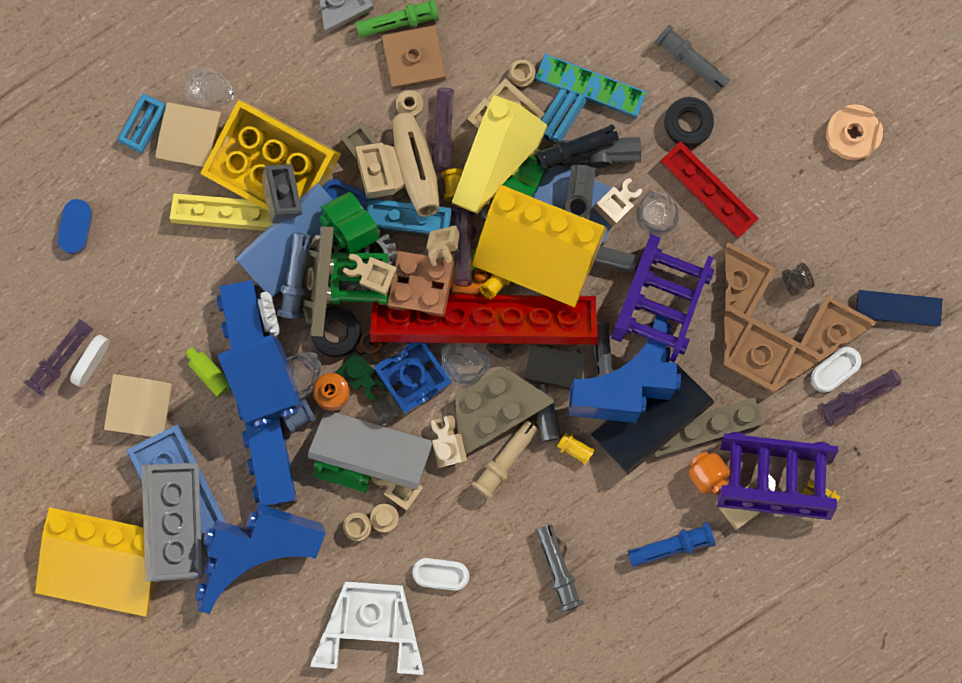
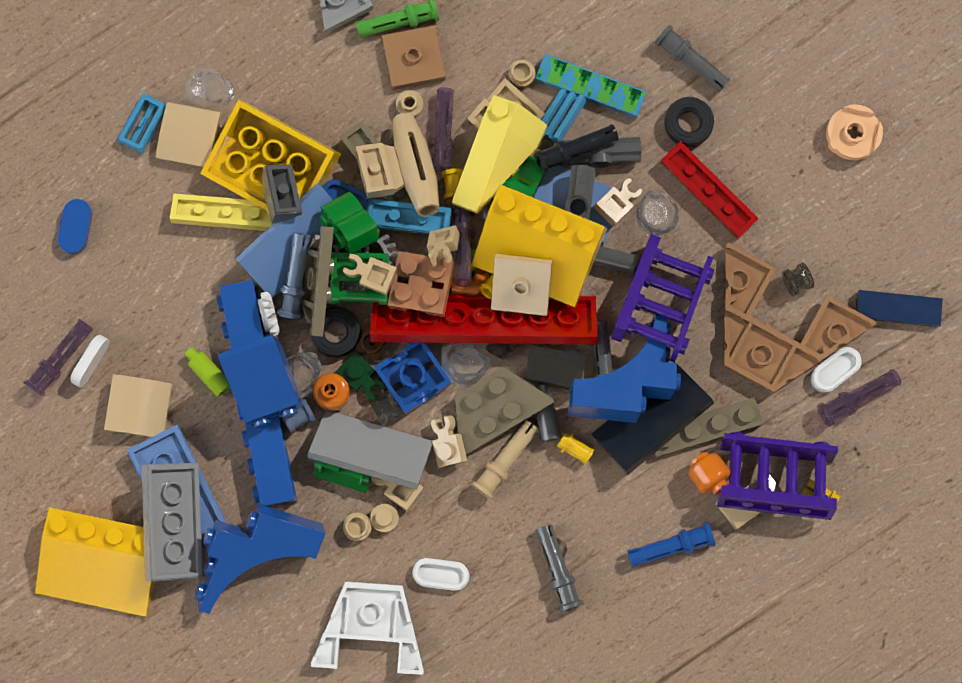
none -> tan plate [491,254,552,316]

